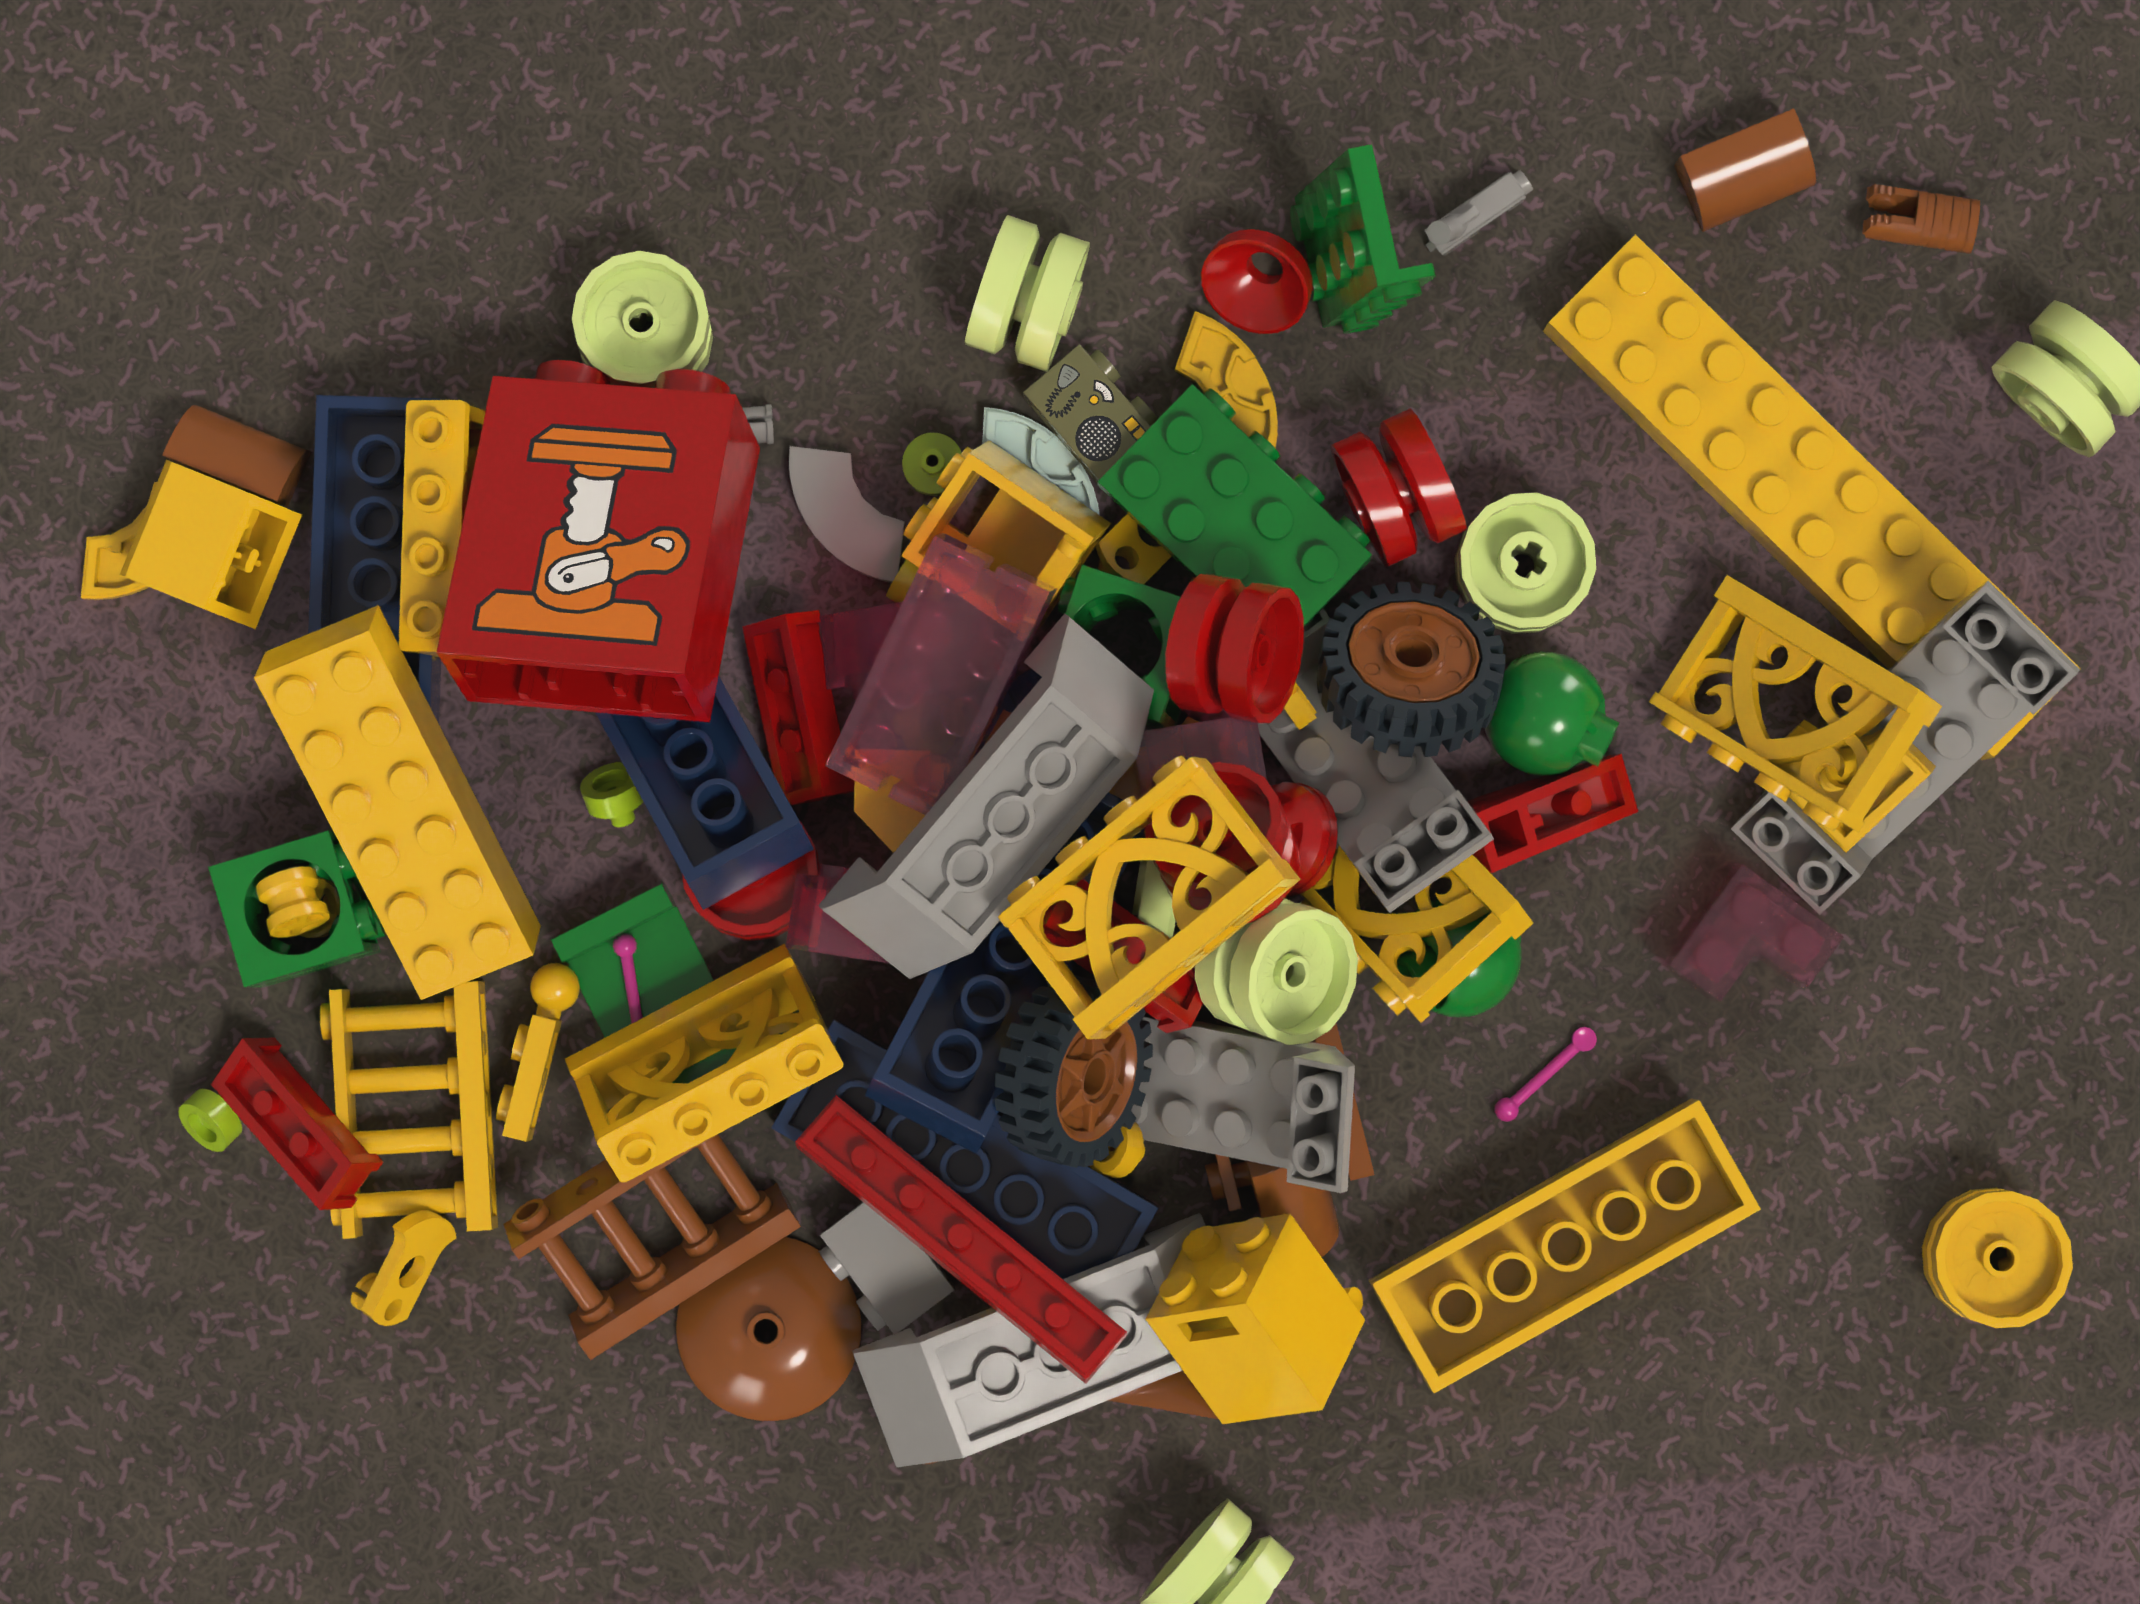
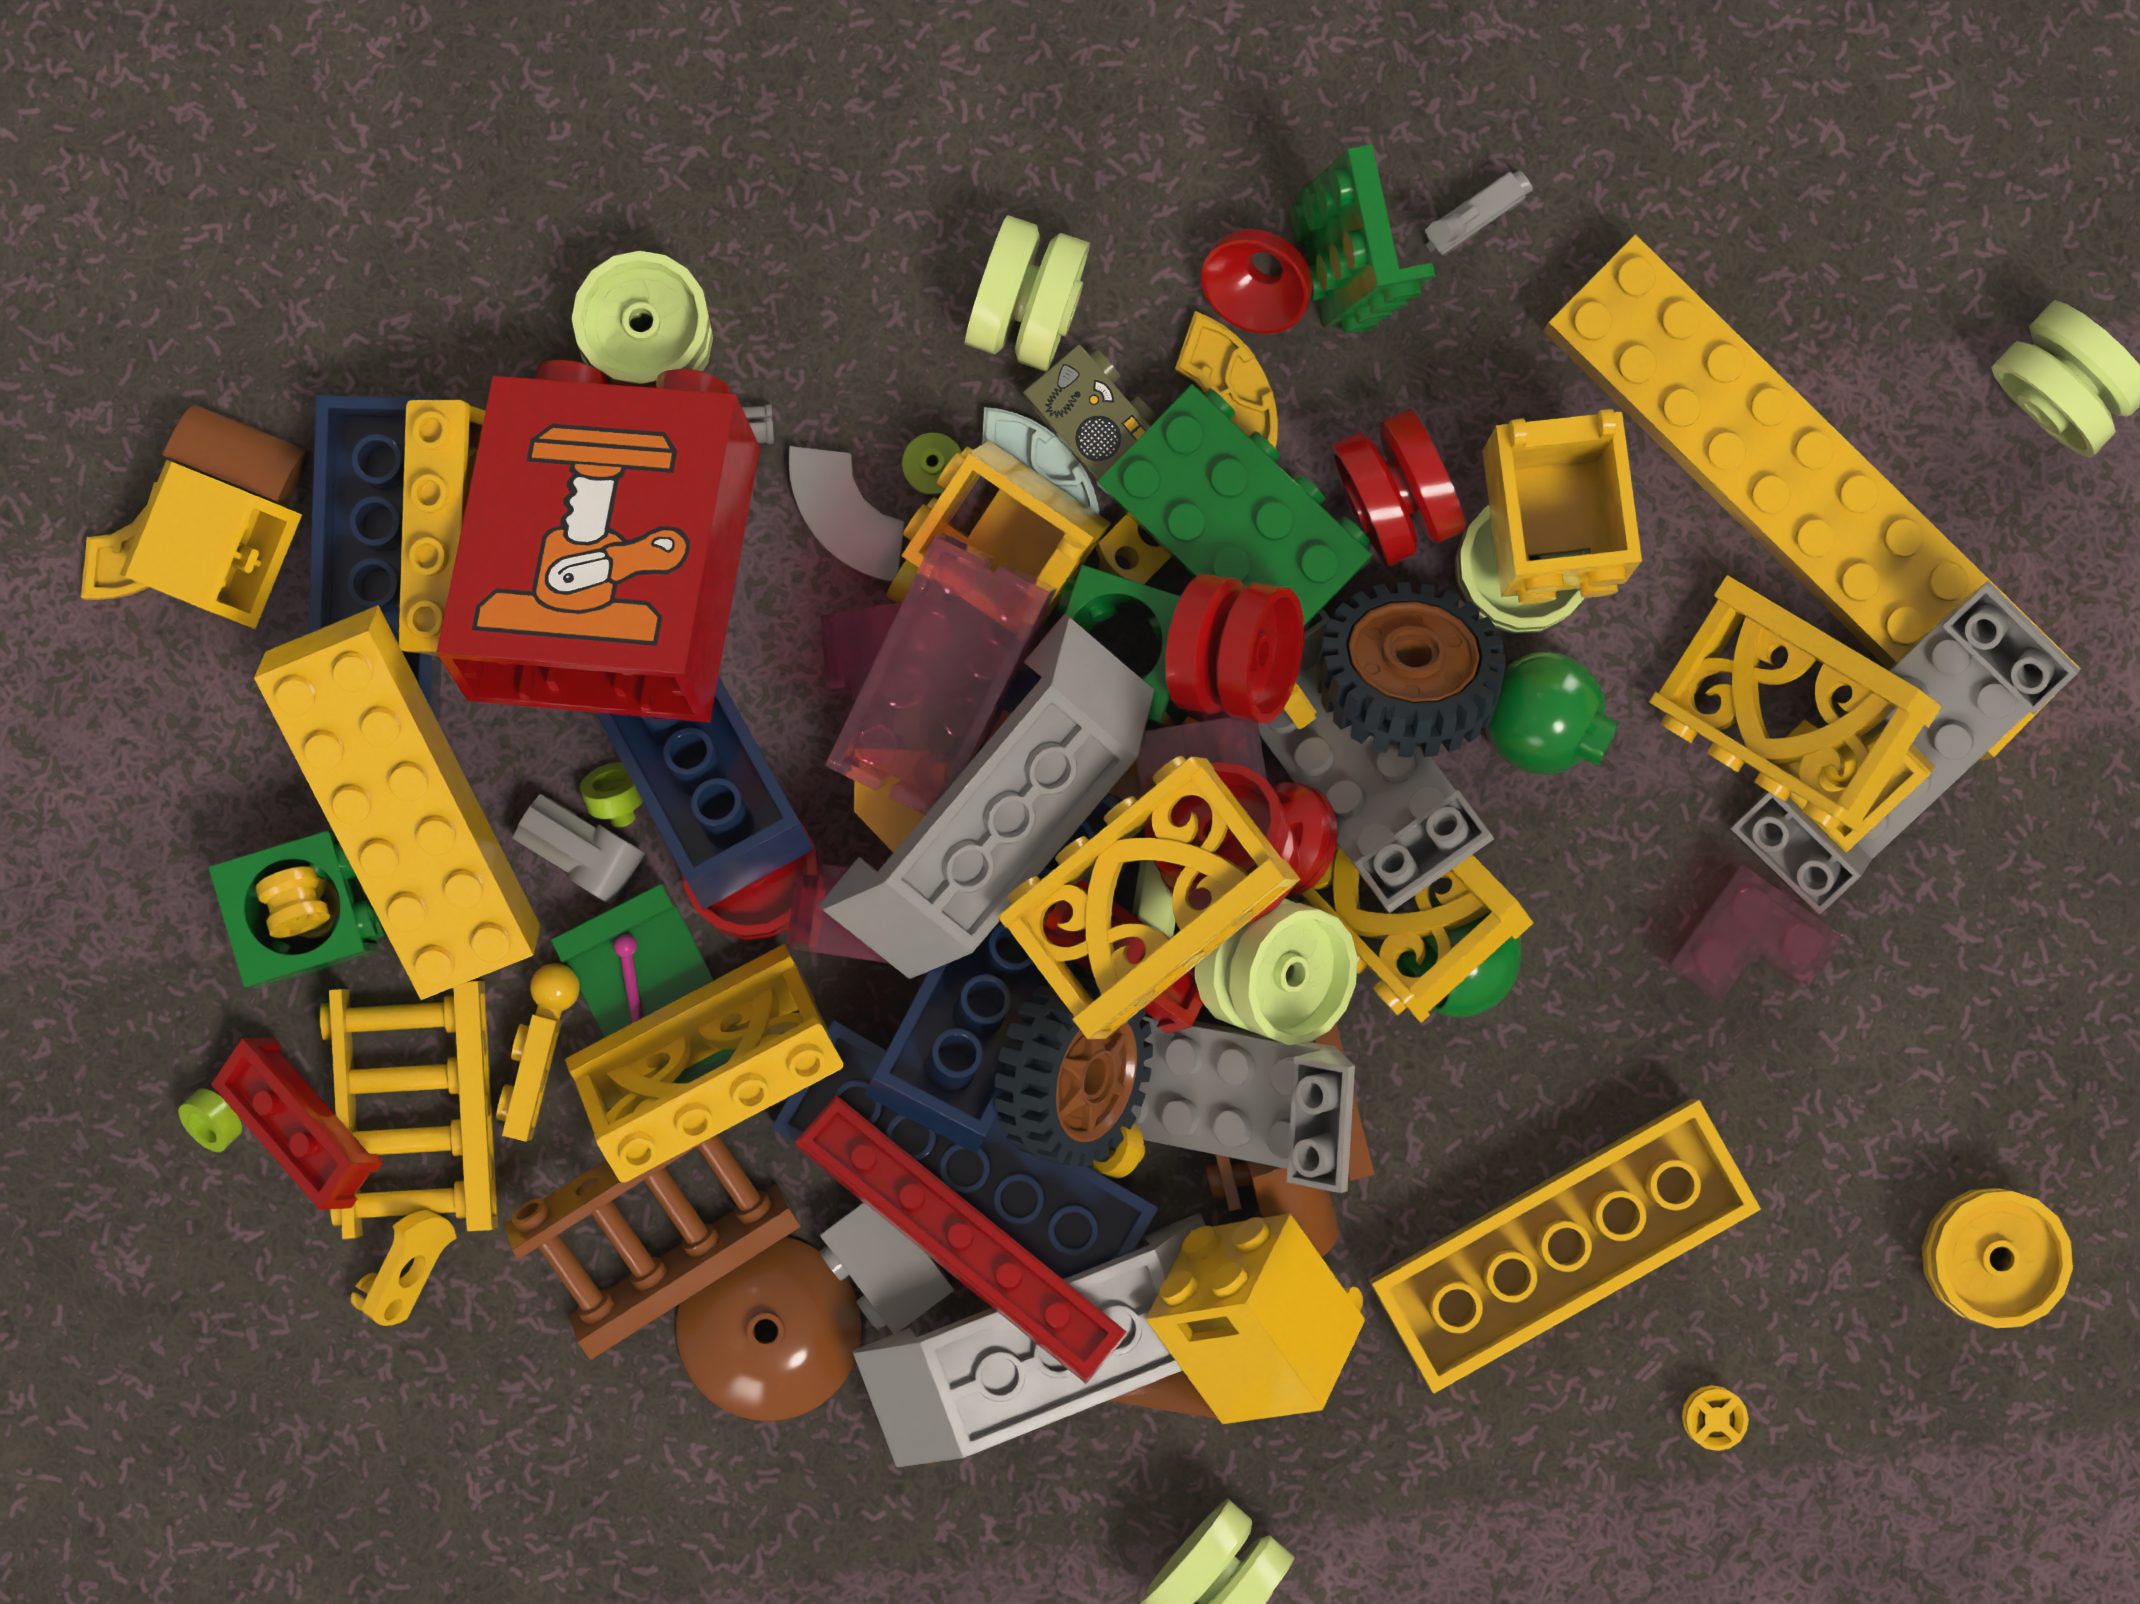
red container [742,610,855,806] -> none
red slope [1467,754,1639,873] -> none
dark pink hinge [1494,1027,1597,1122] -> none
dark orange brick [1674,109,1816,232] -> none
dark orange hinge [1862,184,1980,254] -> none
none -> light grey piece [512,794,645,905]
none -> yellow container [1482,409,1642,605]
none -> yellow wheel [1681,1385,1749,1451]

